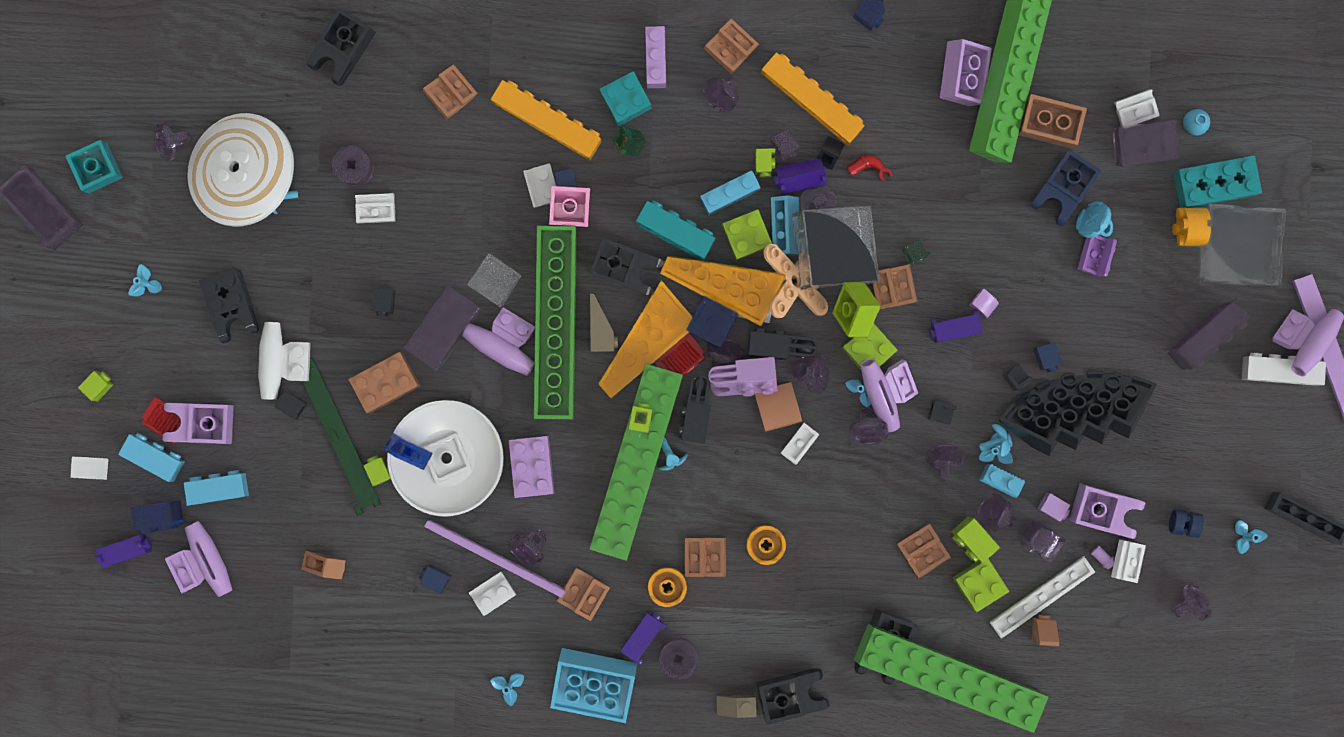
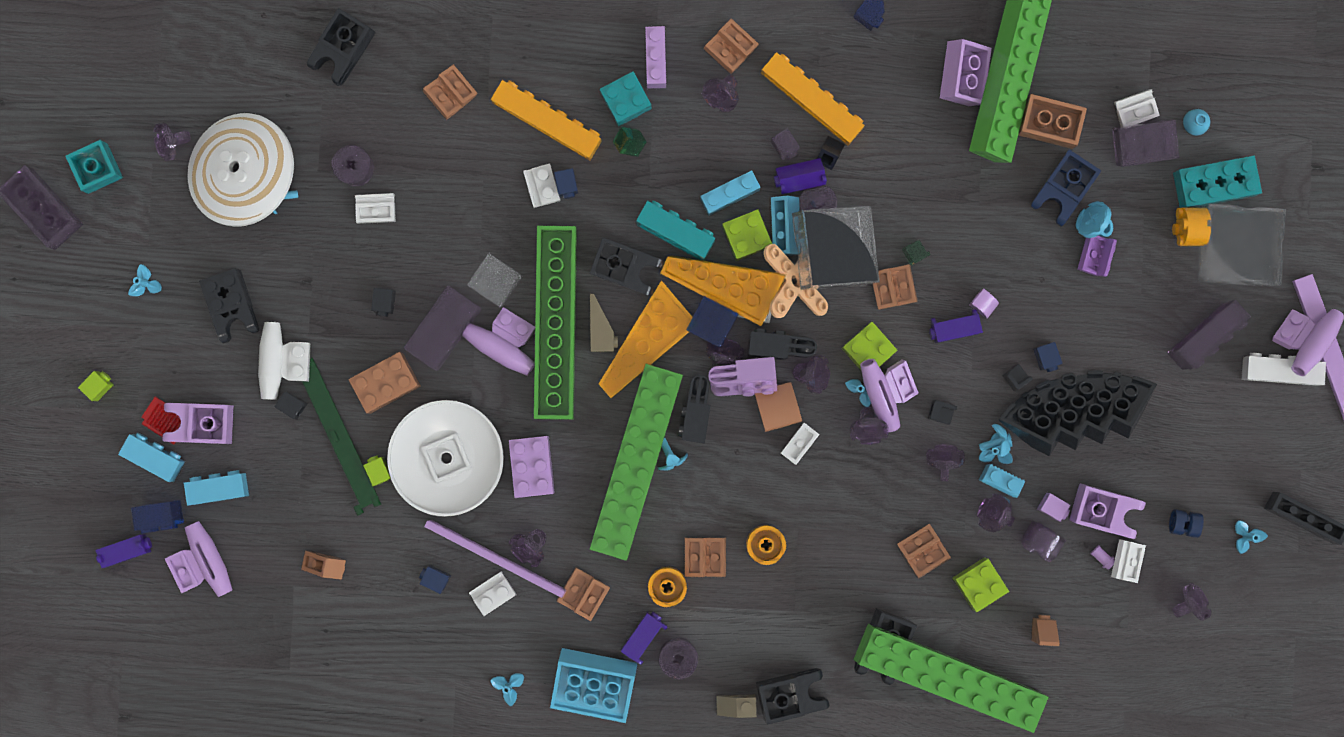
white sticker [70,457,108,480] -> none
clear blue slope [384,433,433,470] -> none
bright pink slope [549,186,590,227] -> none
lime brick [629,403,653,433] -> none
red window [654,333,706,378] -> none
lime brick [755,149,775,178] -> none
lime brick [832,282,880,337] -> none
red piece [846,155,892,182] -> none
lime brick [951,517,1000,563] -> none
white tile [989,556,1095,639] -> none

